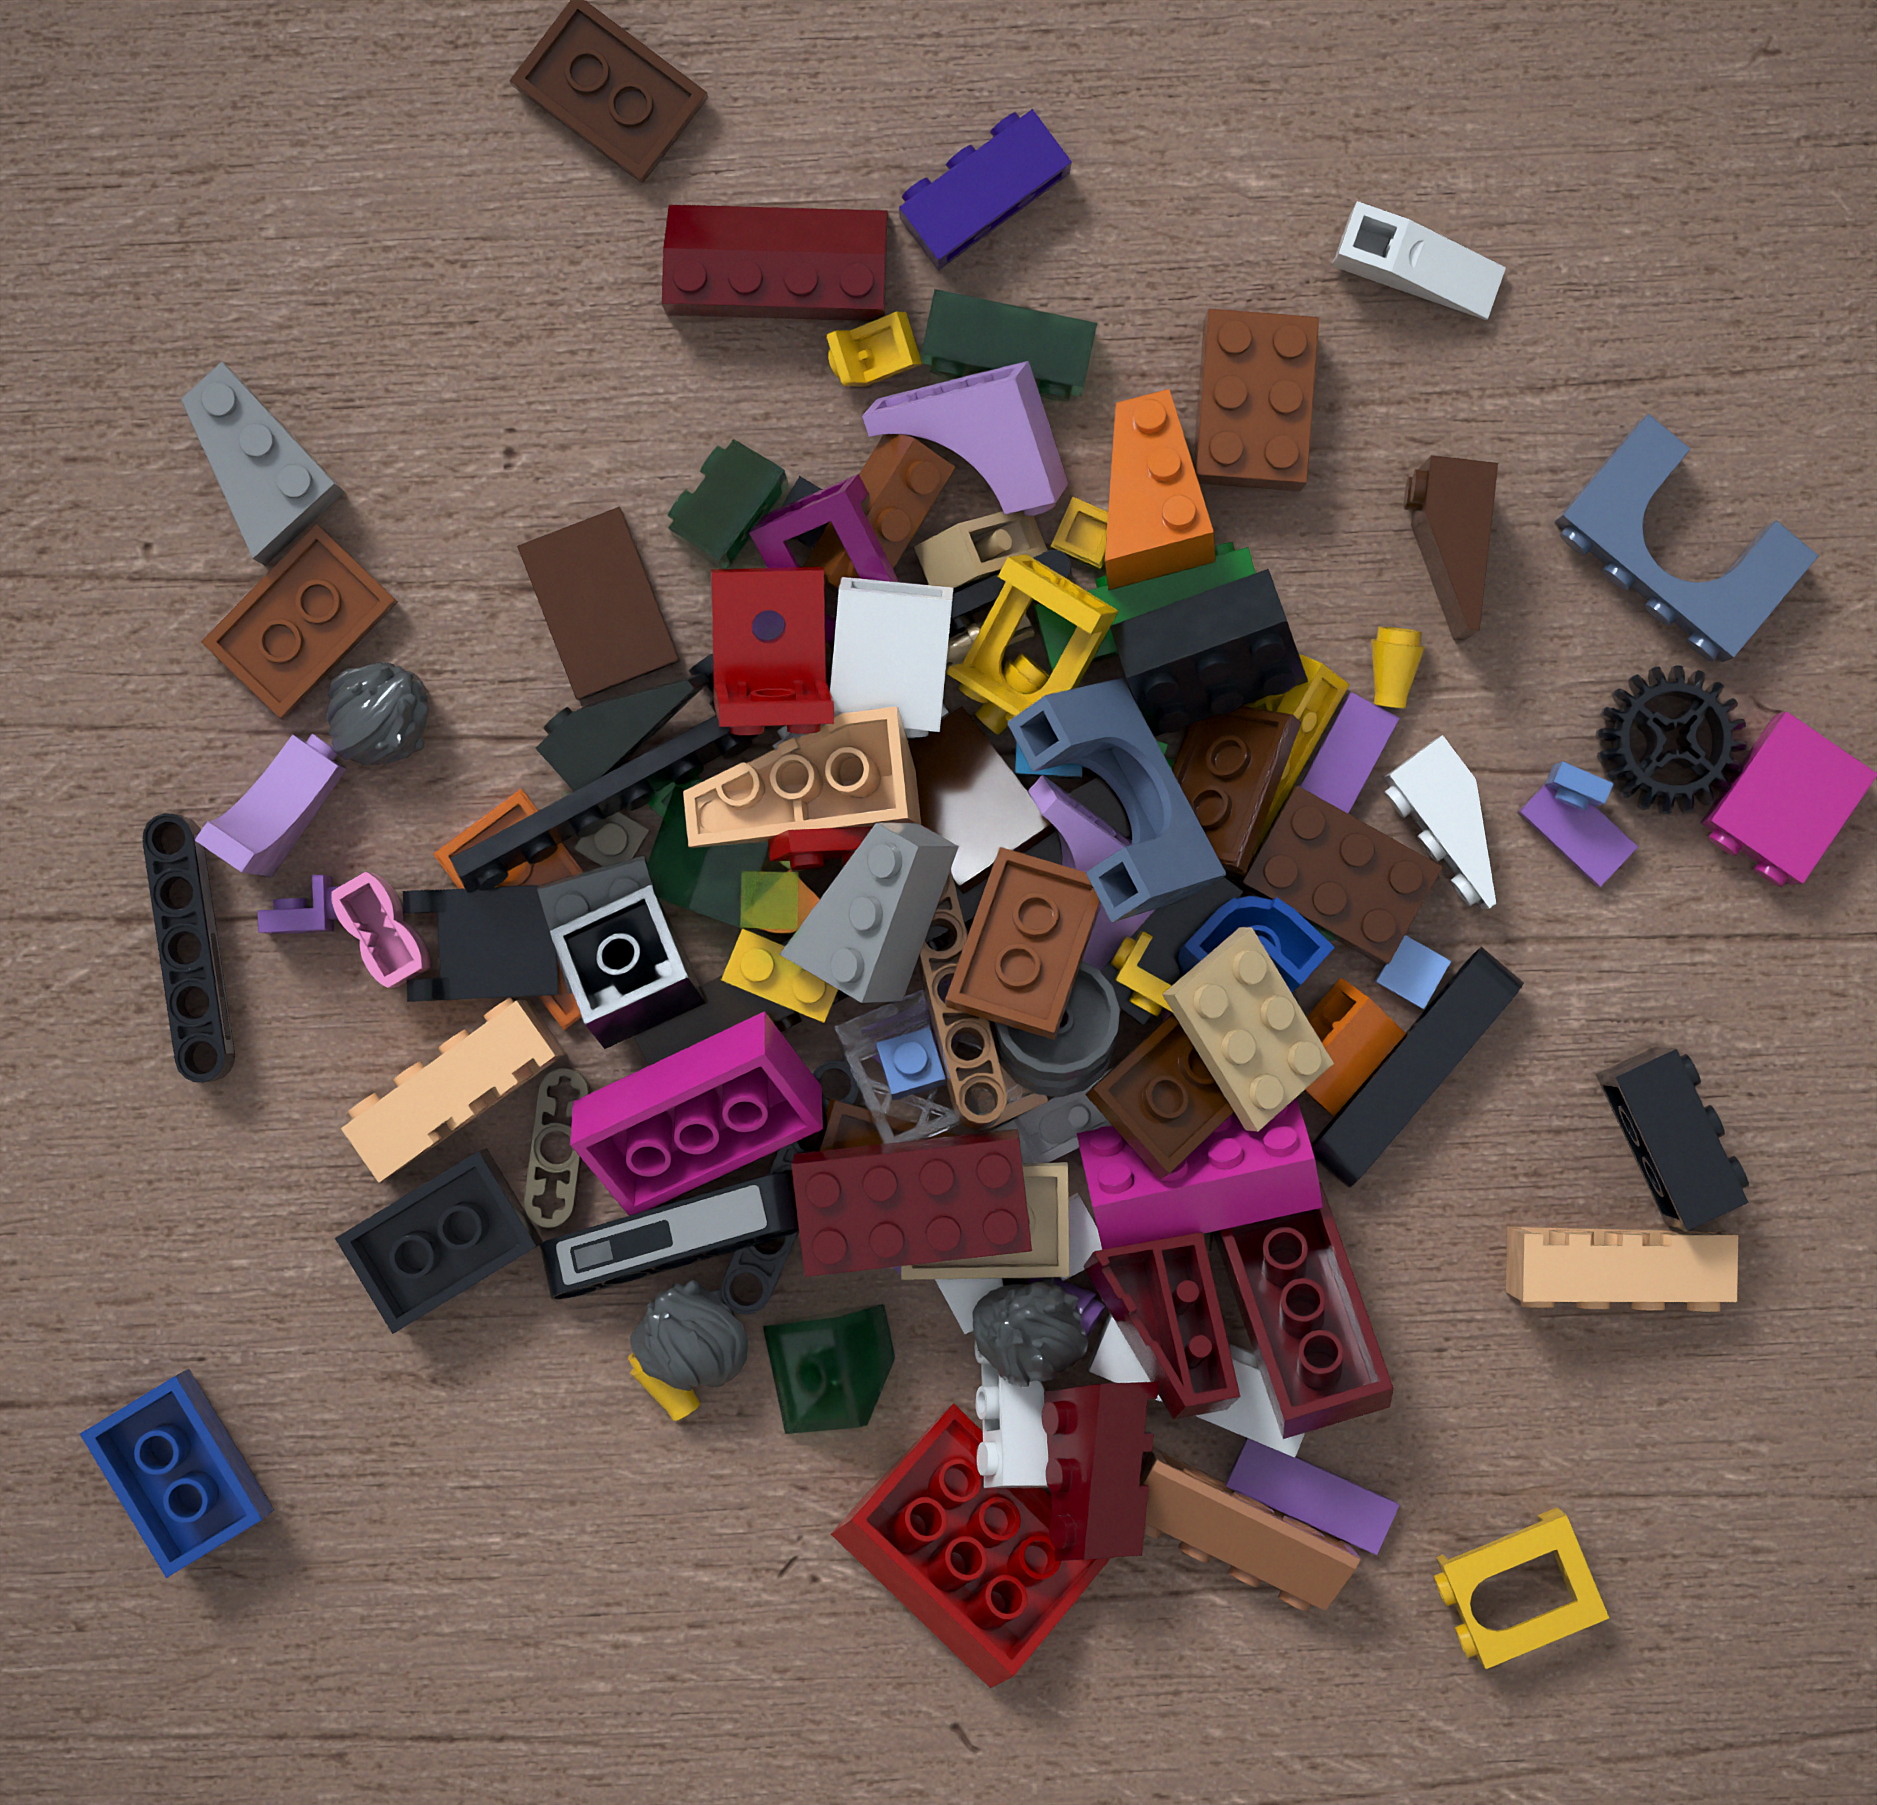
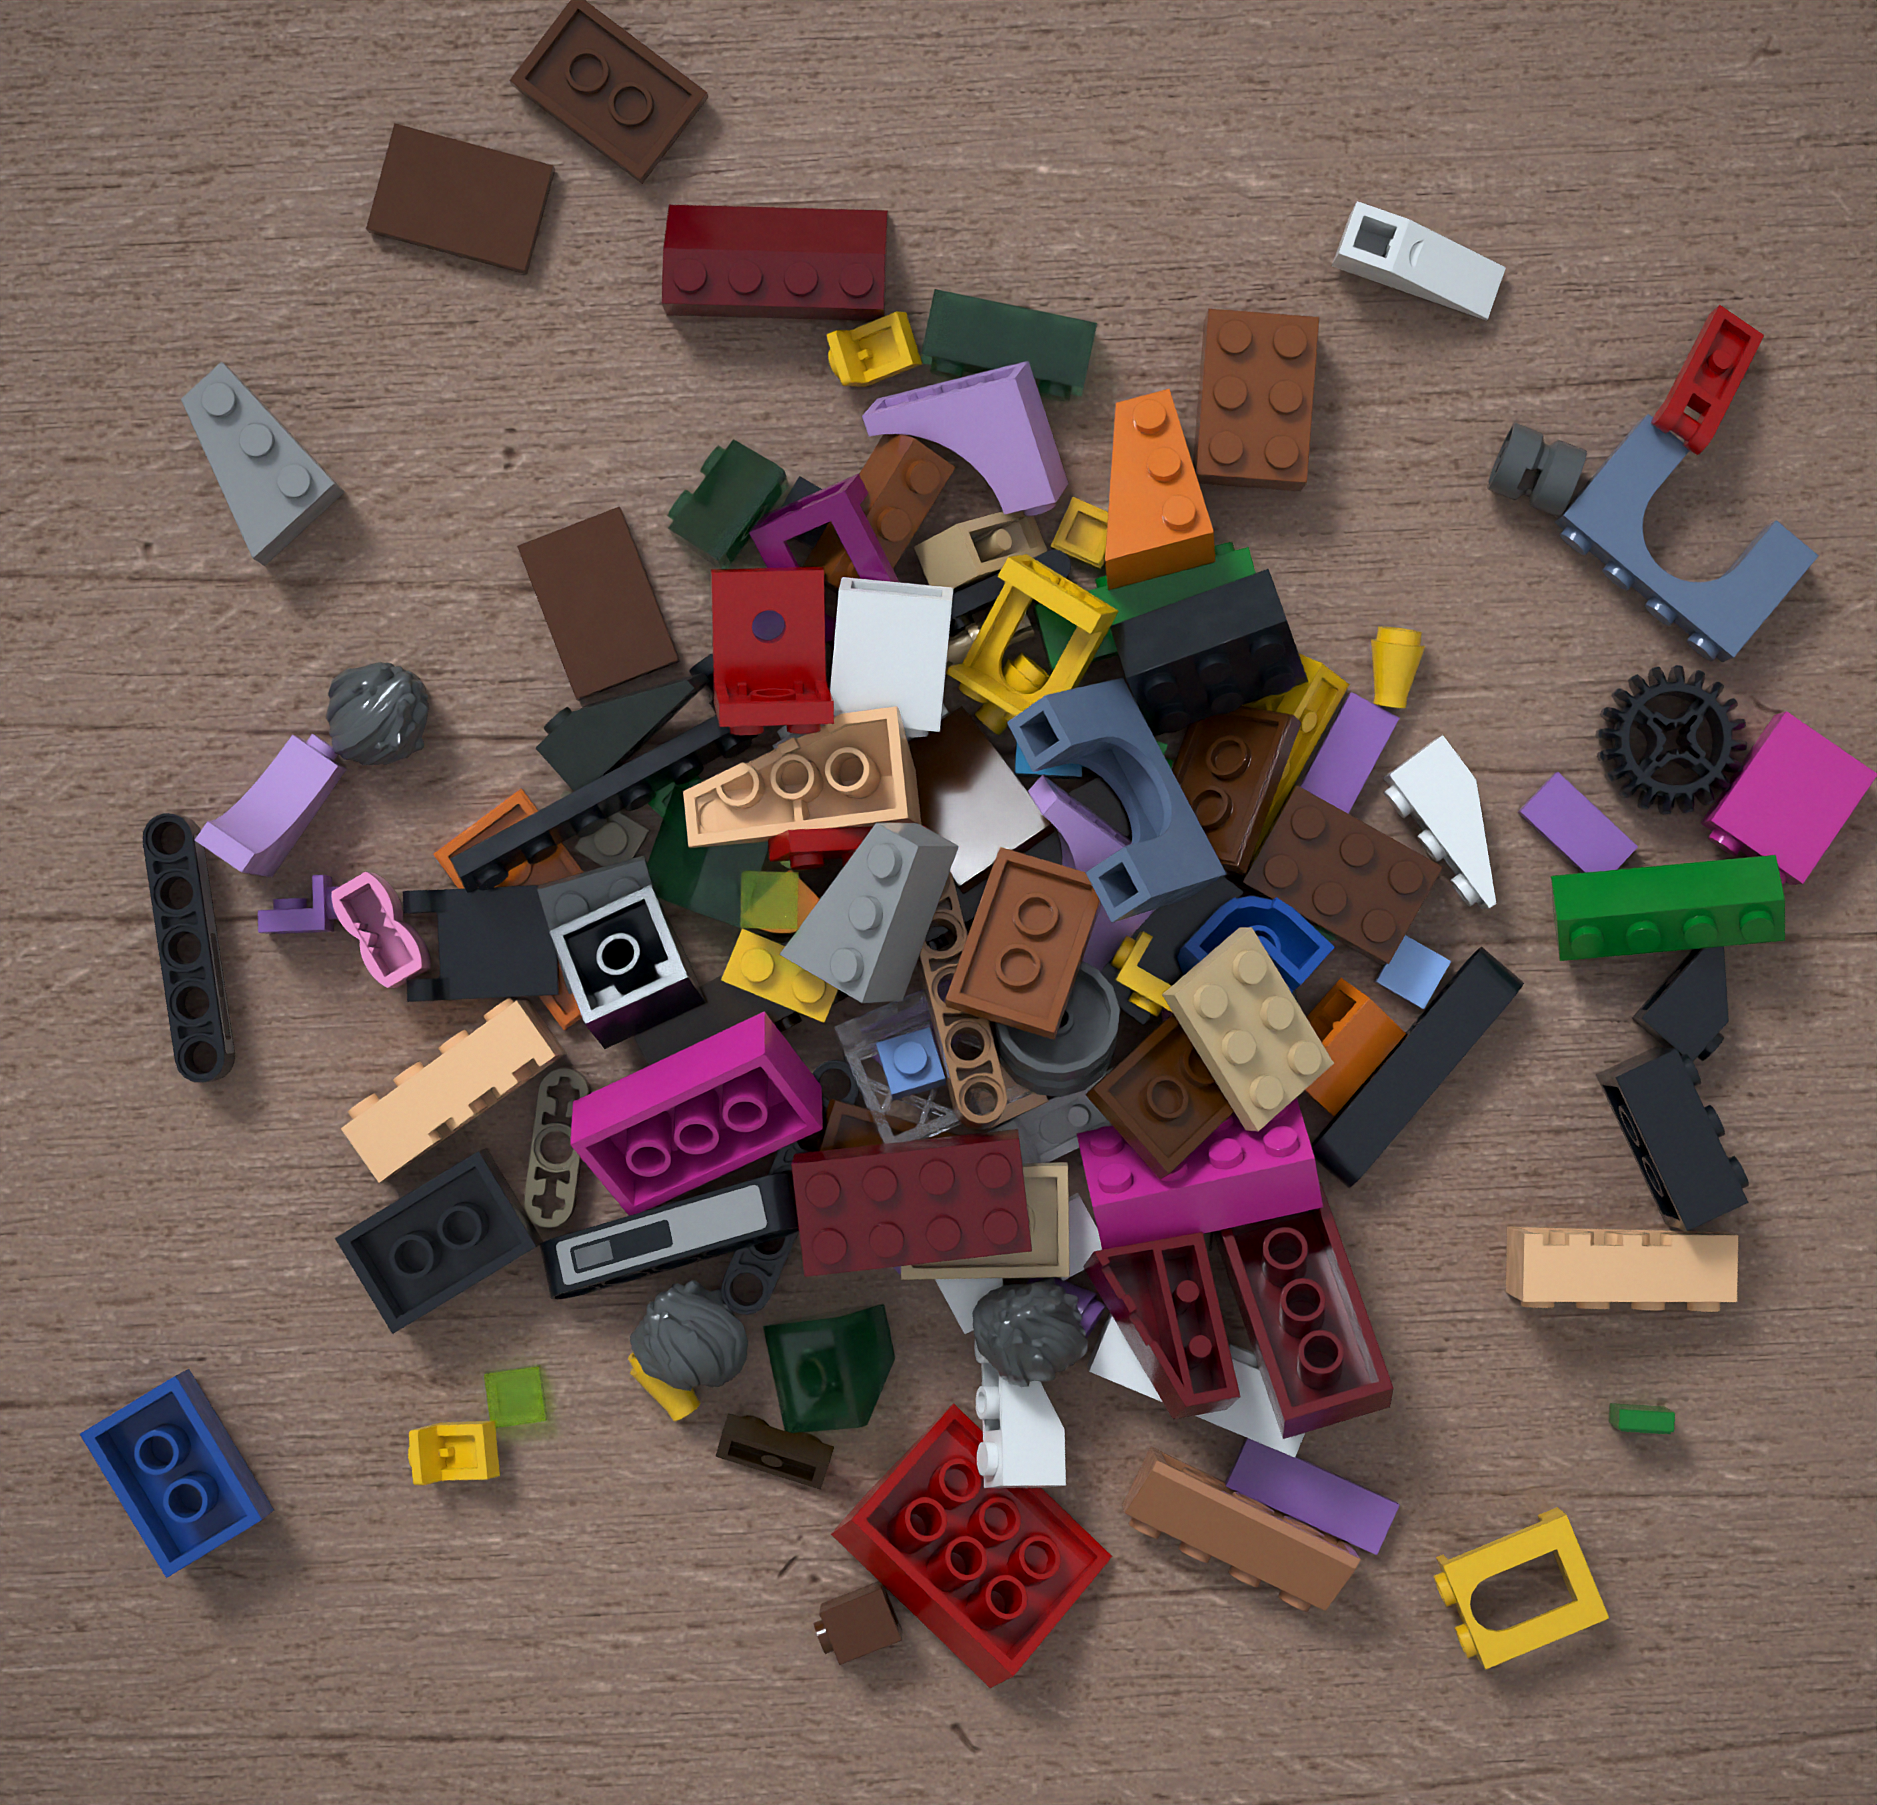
dark orange plate [201,523,398,720] -> none
dark purple brick [899,109,1072,271] -> none
dark red wedge [1041,1381,1159,1561] -> none
reddish brown slope [1404,455,1498,641] -> none
medium blue plate [1545,761,1614,811] -> none
none -> reddish brown tile [366,123,555,274]
none -> yellow bracket [408,1421,500,1485]
none -> clear neon green tile [484,1364,548,1428]
none -> dark brown plate [716,1413,834,1490]
none -> reddish brown brick [814,1581,902,1665]
none -> dark grey wheel [1487,422,1587,518]
none -> green brick [1551,855,1785,961]
none -> green tile [1608,1403,1675,1435]
none -> black slope [1632,946,1729,1061]
none -> red plate [1651,305,1764,455]

